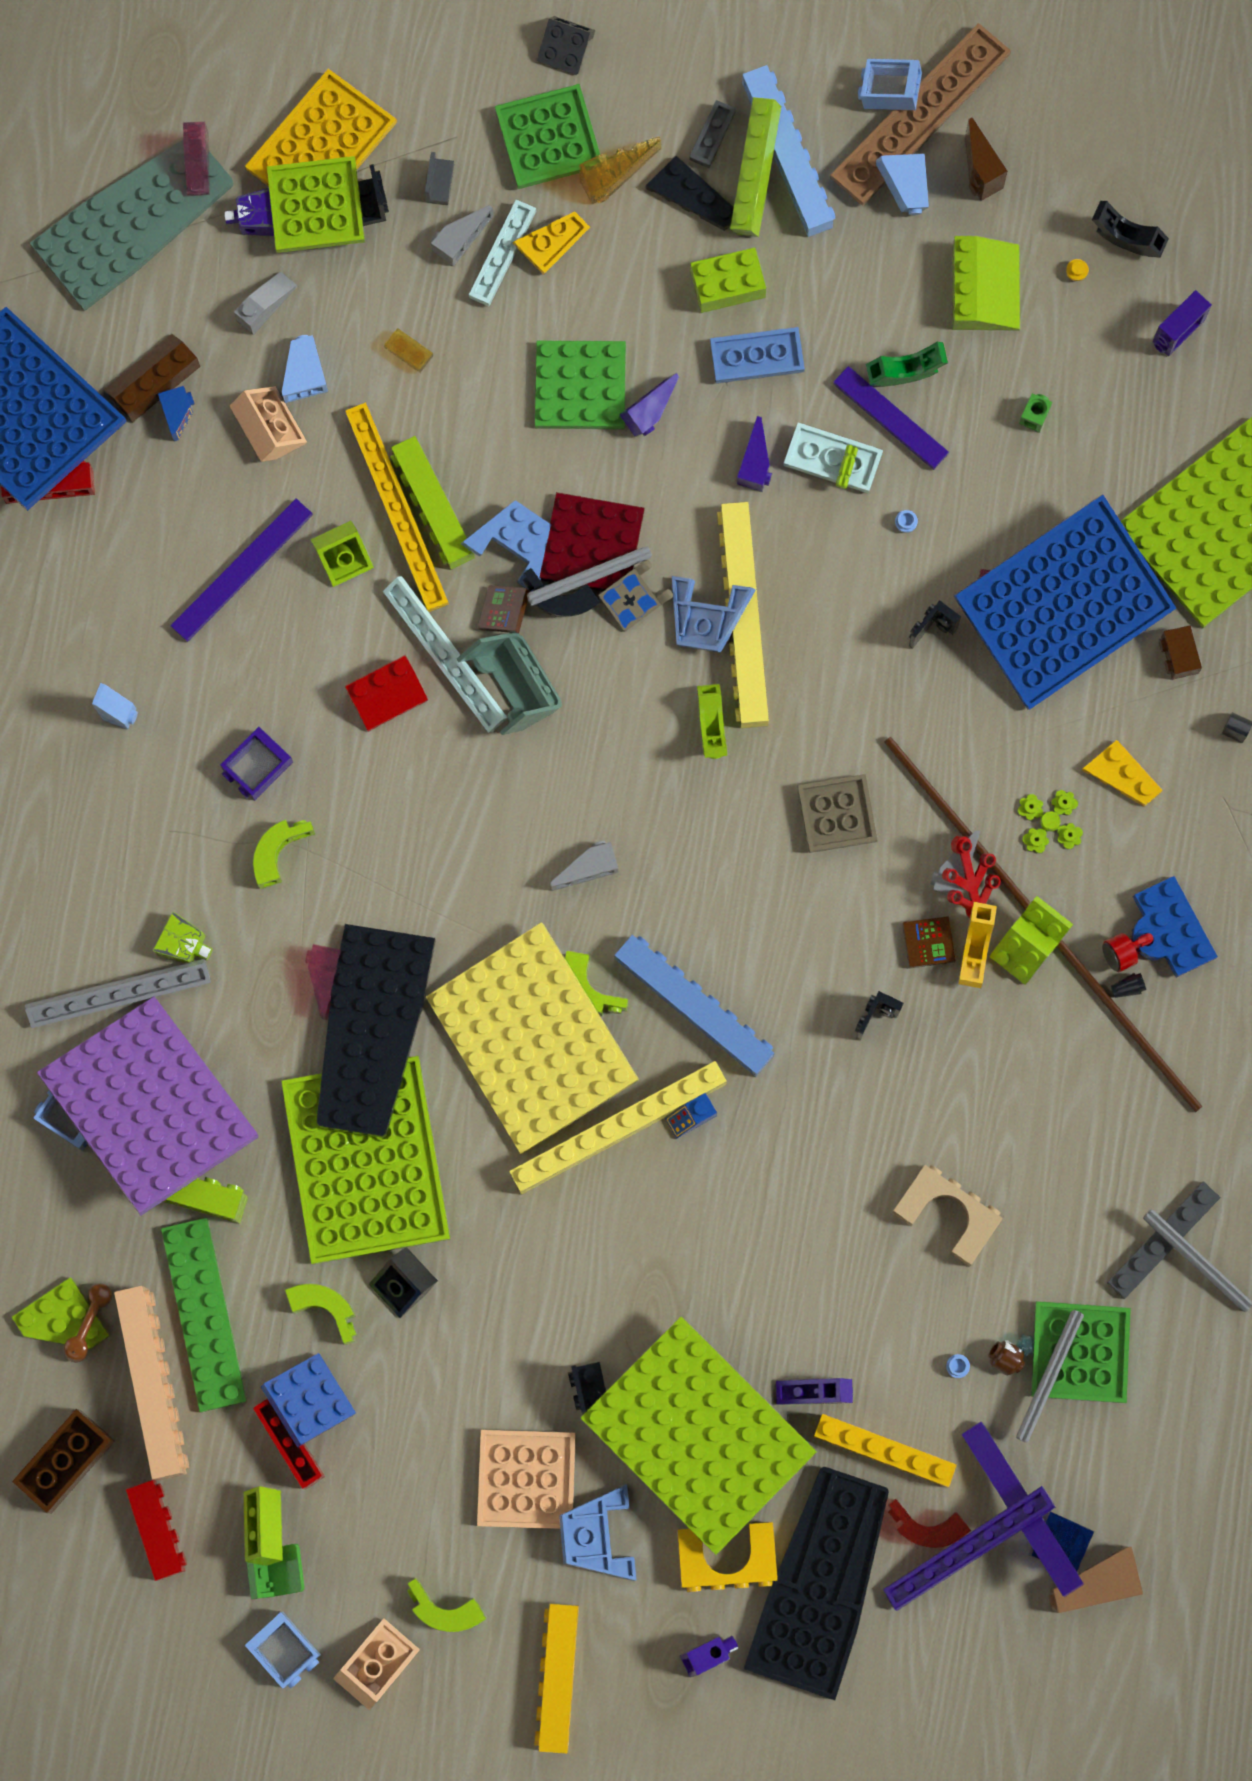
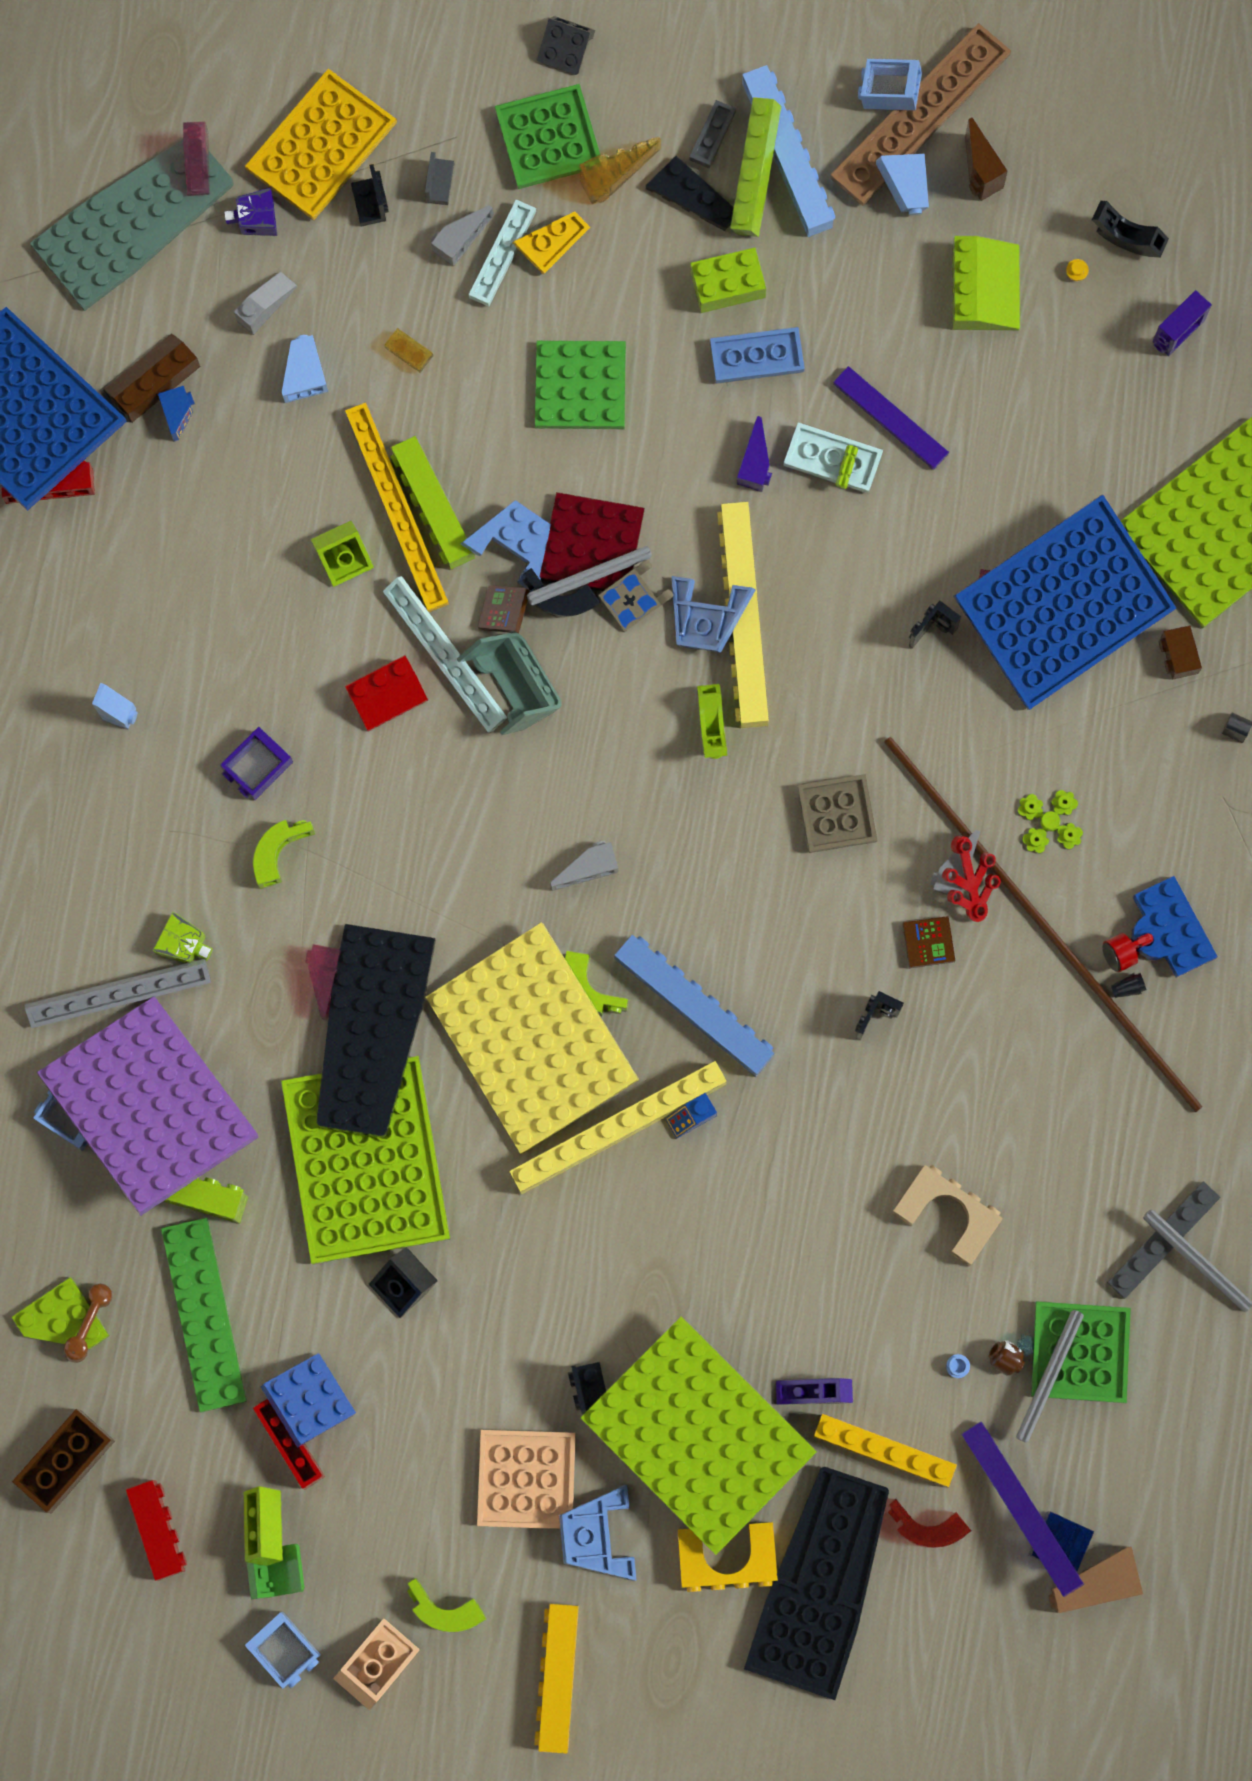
light nougat brick [114,1286,189,1481] -> none
dark purple tile [170,498,313,642] -> none
light nougat slope [230,386,307,462] -> none
lime plate [267,156,365,253] -> none
lime arch [285,1284,357,1345] -> none
dark purple slope [619,373,679,437] -> none
dark purple torso [680,1636,738,1678] -> none
green arch [866,341,948,386] -> none
dark purple tile [883,1486,1056,1611] -> none
light blue plate [895,510,918,533] -> none
yellow arch [958,902,997,988] -> none
lime bracket [989,896,1073,985] -> none
bright green brick [1019,393,1052,433] -> none
yellow wing [1082,740,1163,807] -> none

